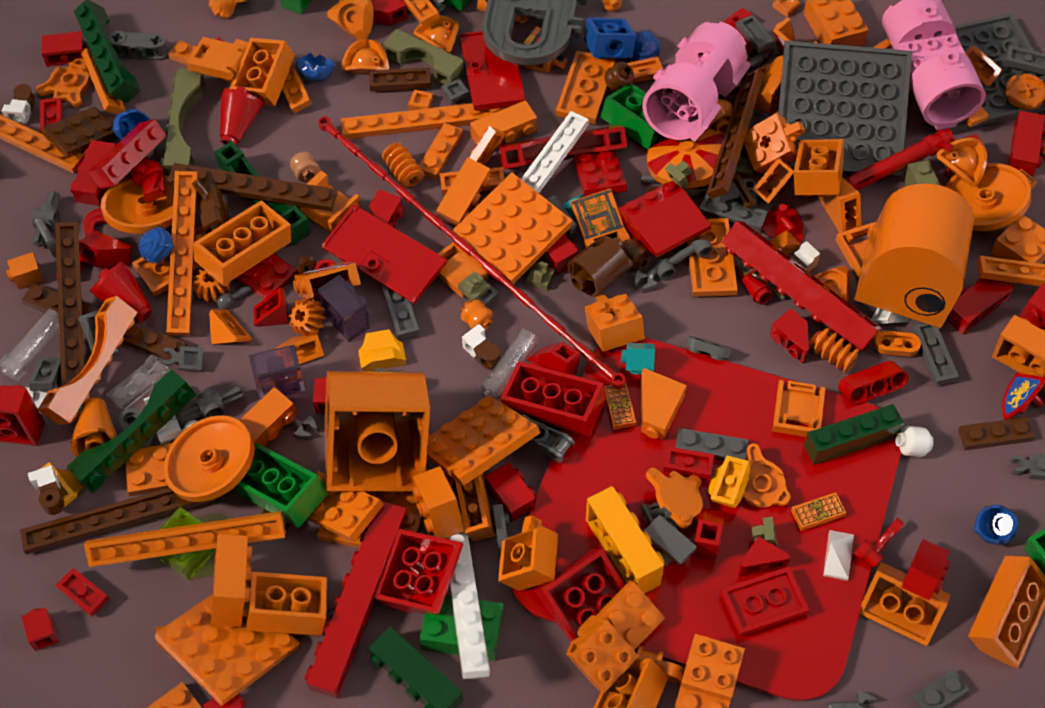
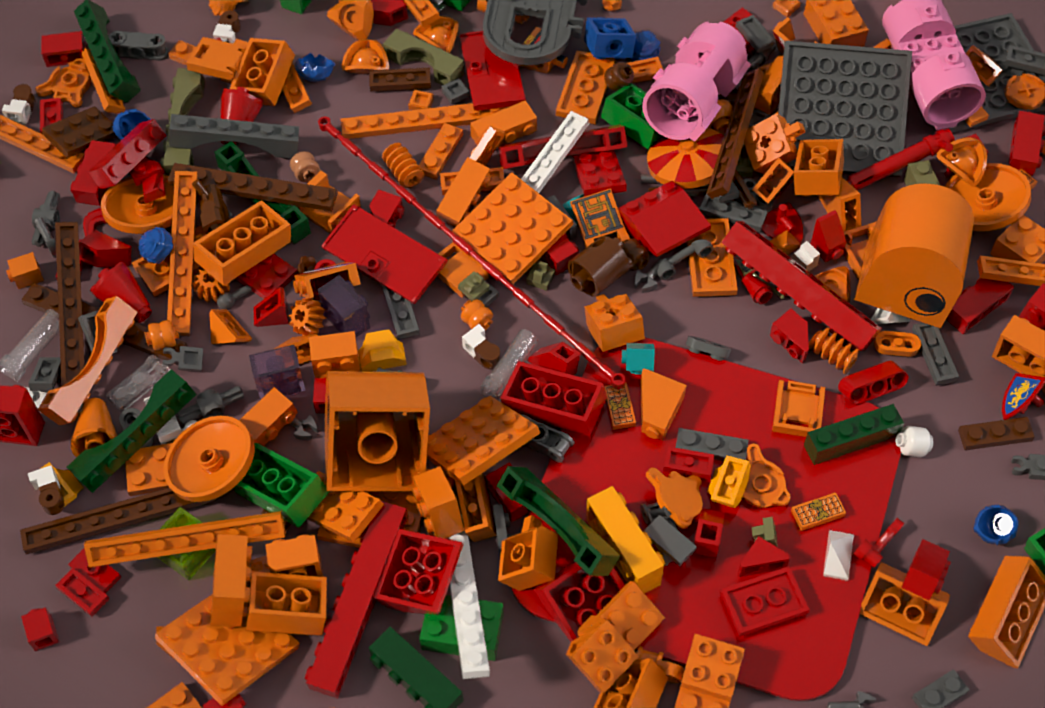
olive tile [665,161,692,189] -> none
none -> red plate [68,548,121,594]
none -> orange piece [144,320,179,351]
none -> dark grey arch [169,114,299,159]
none -> leg [213,10,241,43]
none -> orange hinge [250,534,324,577]
none -> orange brick [309,331,361,378]
none -> dark green arch [497,466,621,576]
none -> red slope [810,210,847,263]

